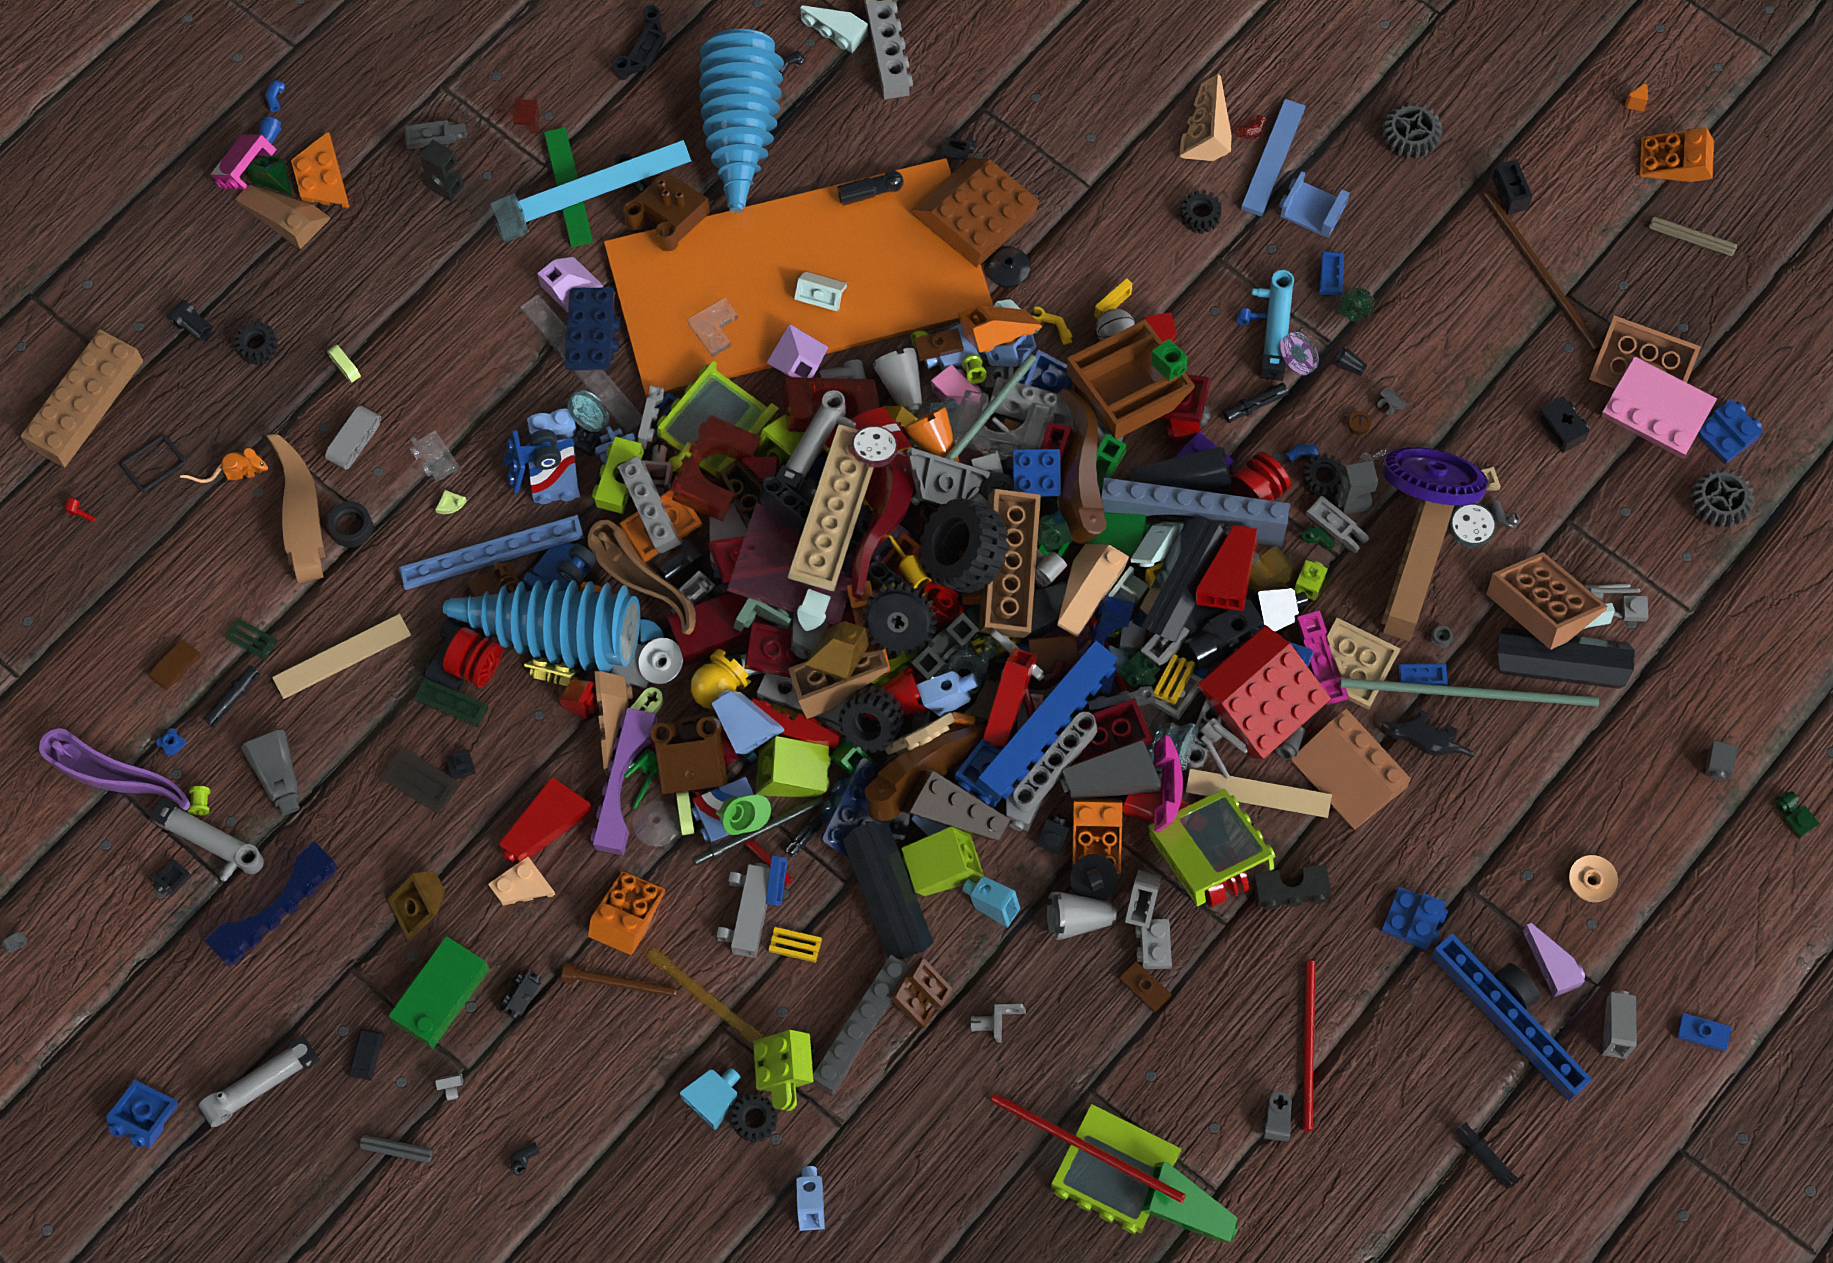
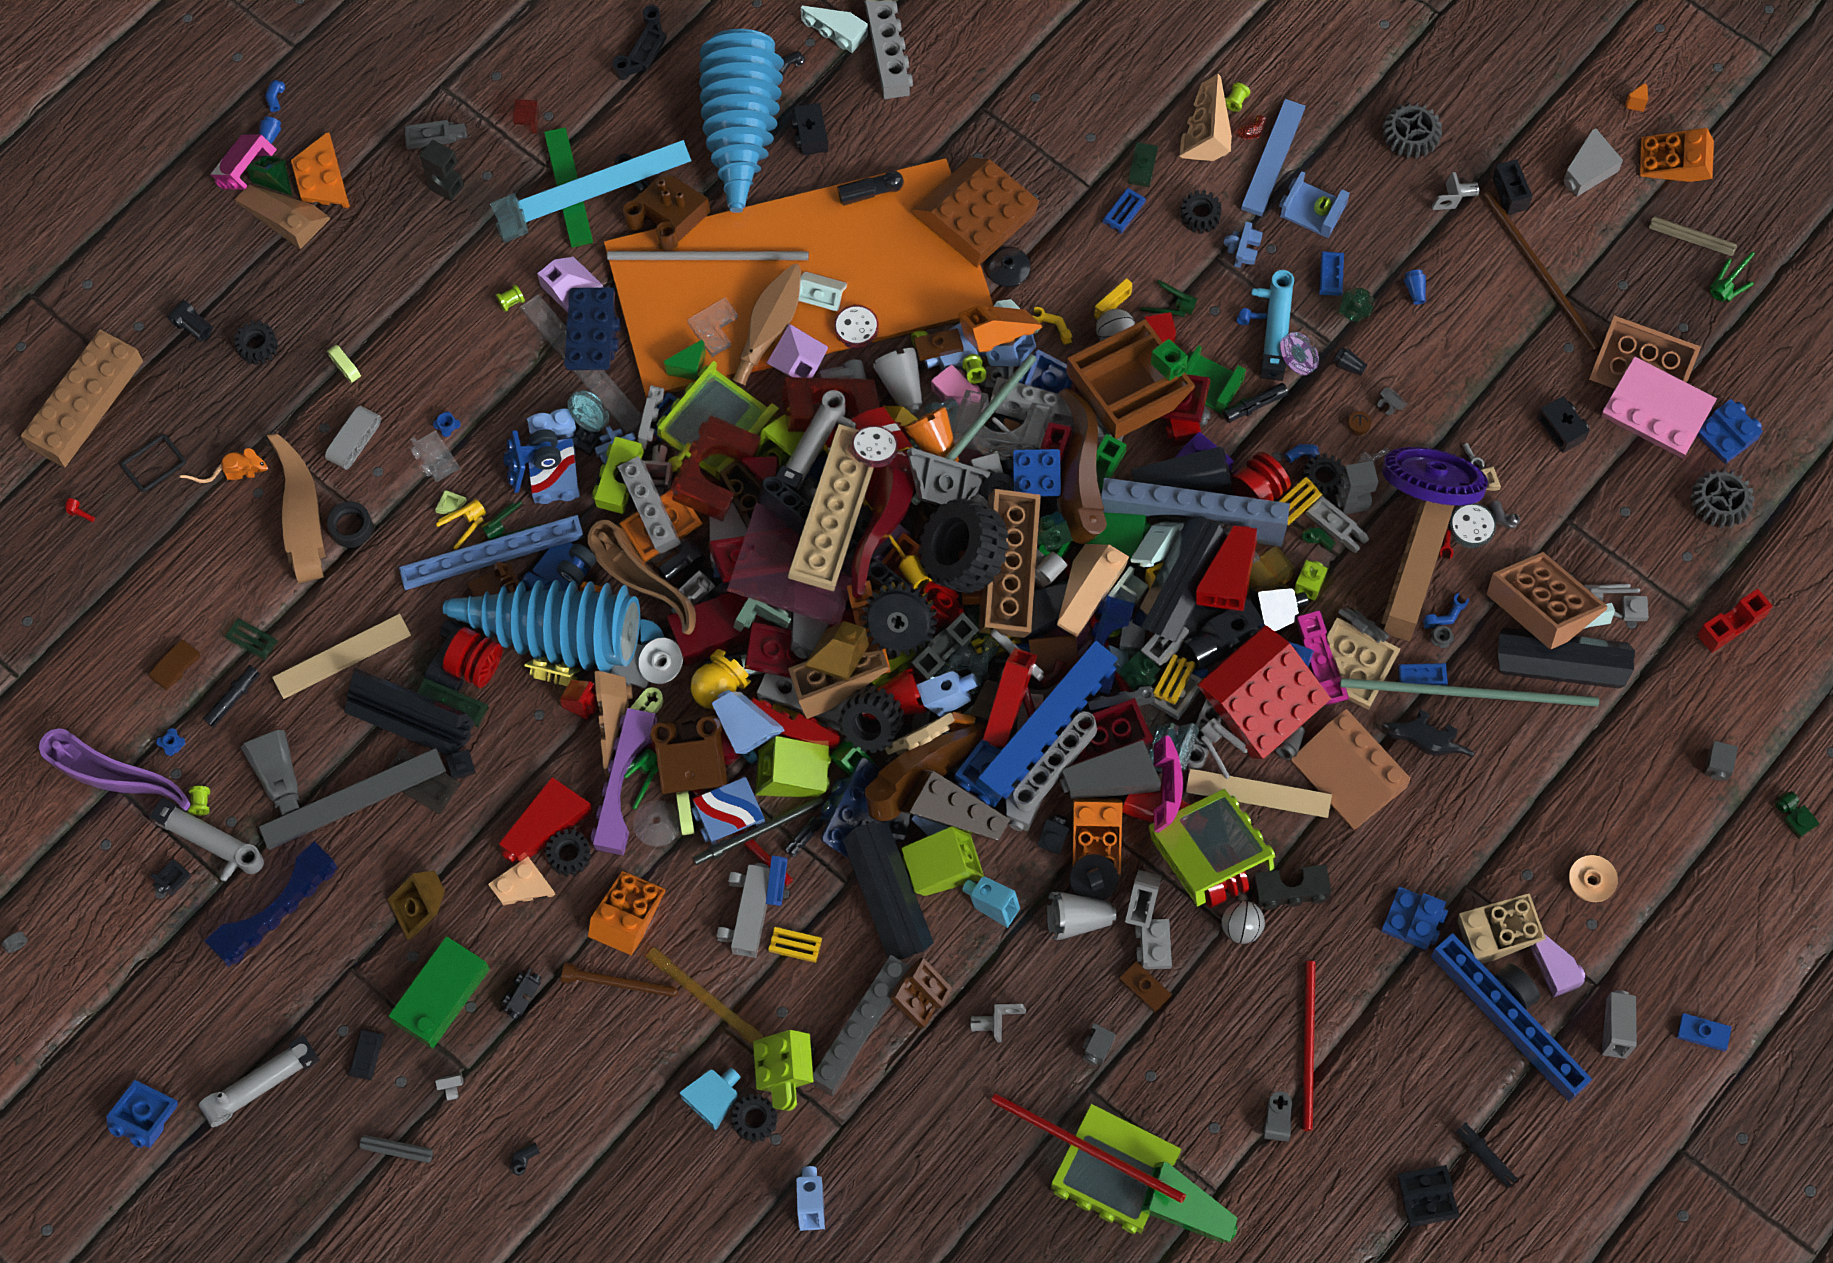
bright green piece [716,794,771,835] -> none
light aqua tile [797,589,831,631] -> none
black bracket [941,132,976,161] -> none
none -> dark grey tile [259,748,446,850]
none -> black piece [344,667,474,756]
none -> blue plate [433,412,461,437]
none -> yellow plant [436,499,486,550]
none -> dark green plant [481,501,541,540]
none -> lime bush [496,284,525,312]
none -> black tyre [546,829,591,876]
none -> light grey piece [607,251,809,260]
none -> green slope [663,340,706,381]
none -> medium nougat animal [732,264,801,386]
none -> black brick [791,103,828,156]
none -> white tile [834,305,879,348]
none -> dark grey brick [1082,1023,1116,1066]
none -> blue tile [1103,187,1146,234]
none -> clear green plate [1128,142,1158,188]
none -> dark green plant [1140,280,1198,318]
none -> green panel [1185,345,1246,415]
none -> light grey piece [1222,901,1265,944]
none -> medium blue hips [1224,222,1263,268]
none -> lime bush [1225,82,1251,112]
none -> yellow tile [1279,477,1323,526]
none -> lime hinge [1314,196,1332,216]
none -> dark grey piece [1338,608,1390,643]
none -> black slope [1397,1165,1459,1227]
none -> blue cone [1404,270,1426,305]
none -> blue arm [1423,593,1469,629]
none -> light grey bracket [1432,172,1479,210]
none -> red hand [1438,530,1454,560]
none -> tan slope [1457,893,1546,964]
none -> light grey hand [1463,443,1484,469]
none -> light grey slope [1563,128,1623,197]
none -> red arch [1697,589,1773,653]
none -> green plant [1710,252,1755,302]

